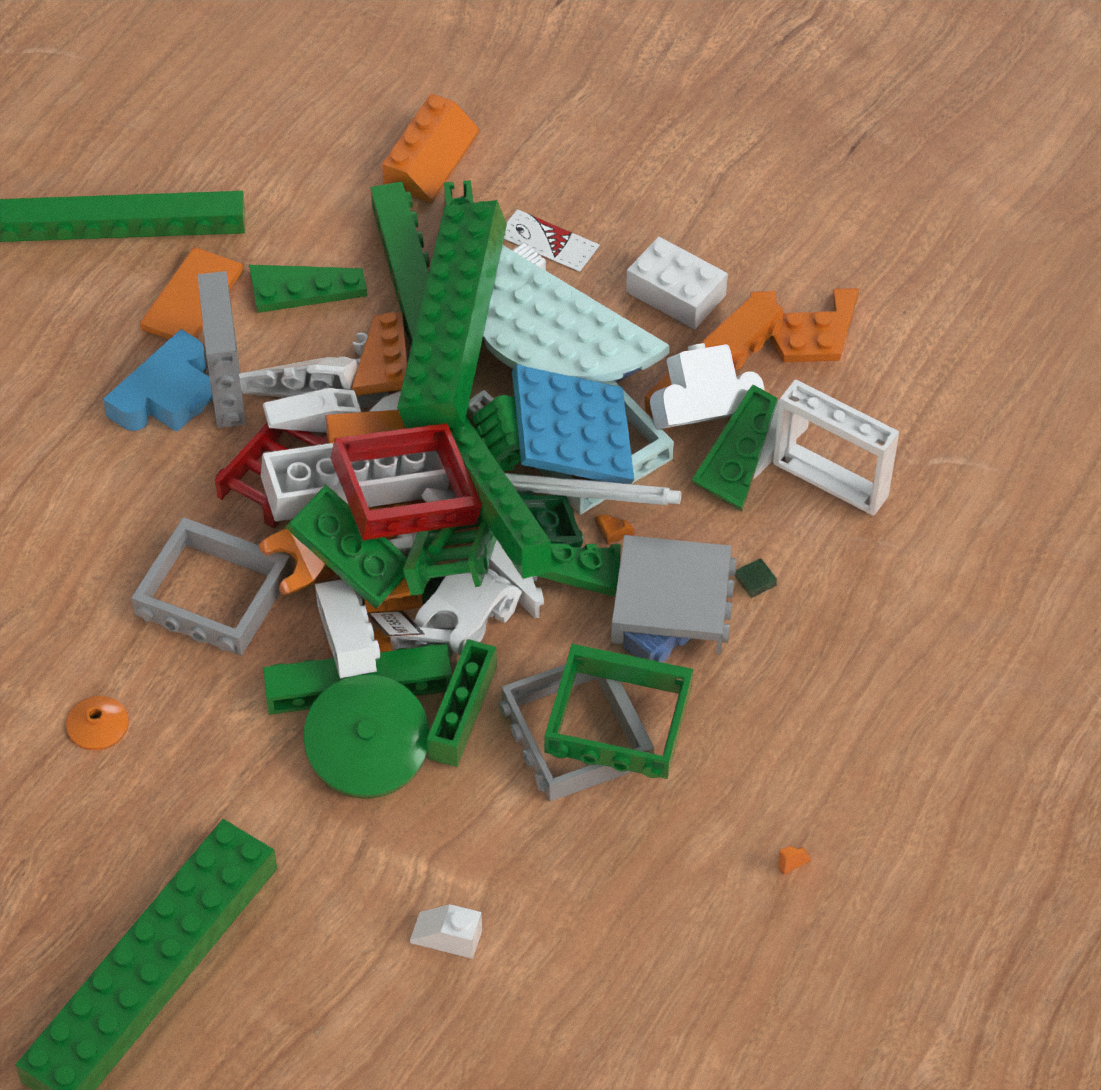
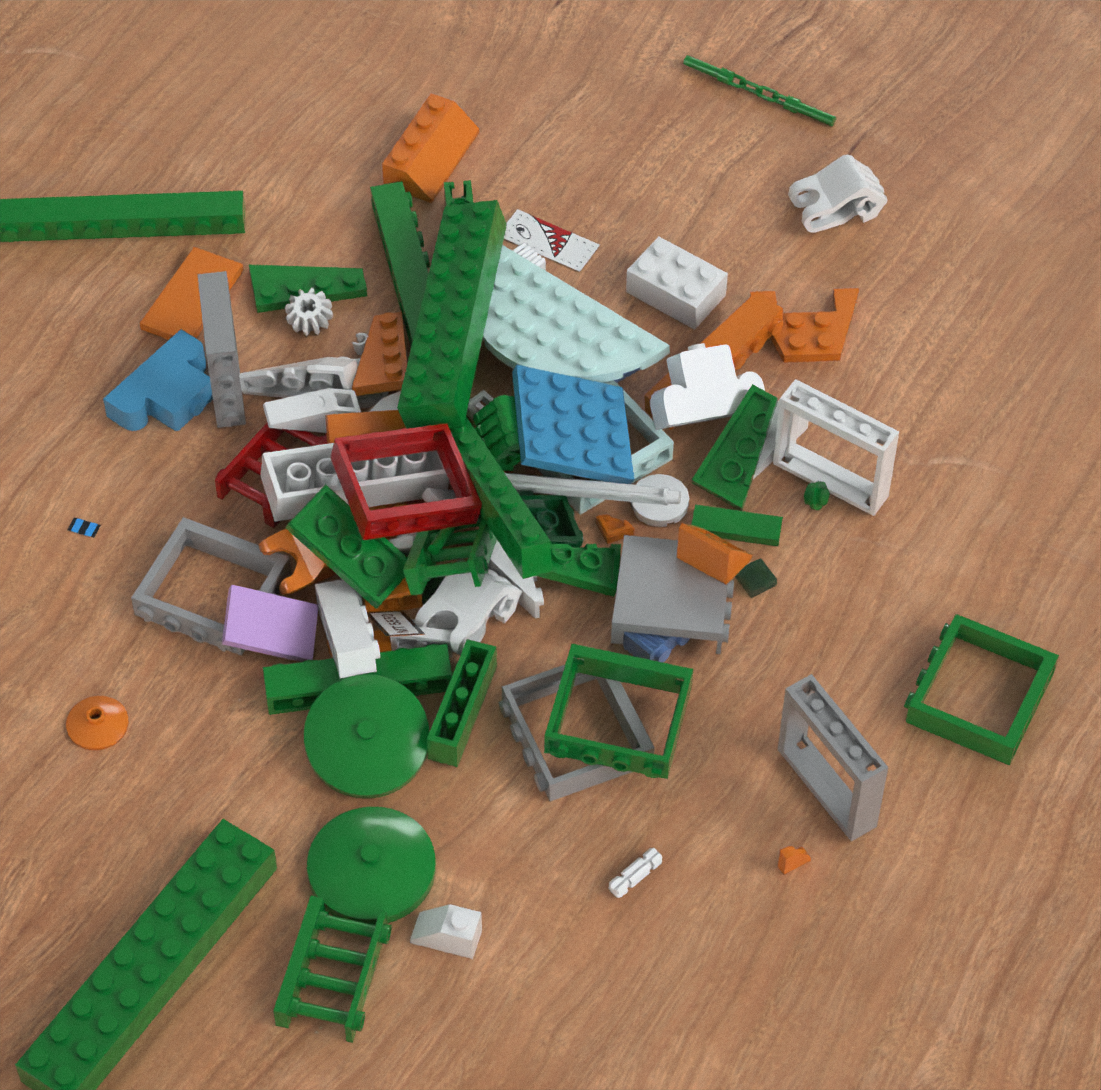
none -> sticker [67,517,101,538]
none -> lavender tile [222,585,319,662]
none -> green fence [273,895,392,1043]
none -> white gear [285,287,333,337]
none -> green dish [307,807,436,925]
none -> white axle [608,848,663,898]
none -> white tile [630,474,689,527]
none -> orange slope [677,523,753,585]
none -> green piece [683,55,836,126]
none -> green tile [691,504,783,546]
none -> light grey window [778,674,888,842]
none -> white piece [788,155,888,232]
none -> green plate [804,481,830,510]
none -> green window [904,614,1059,766]

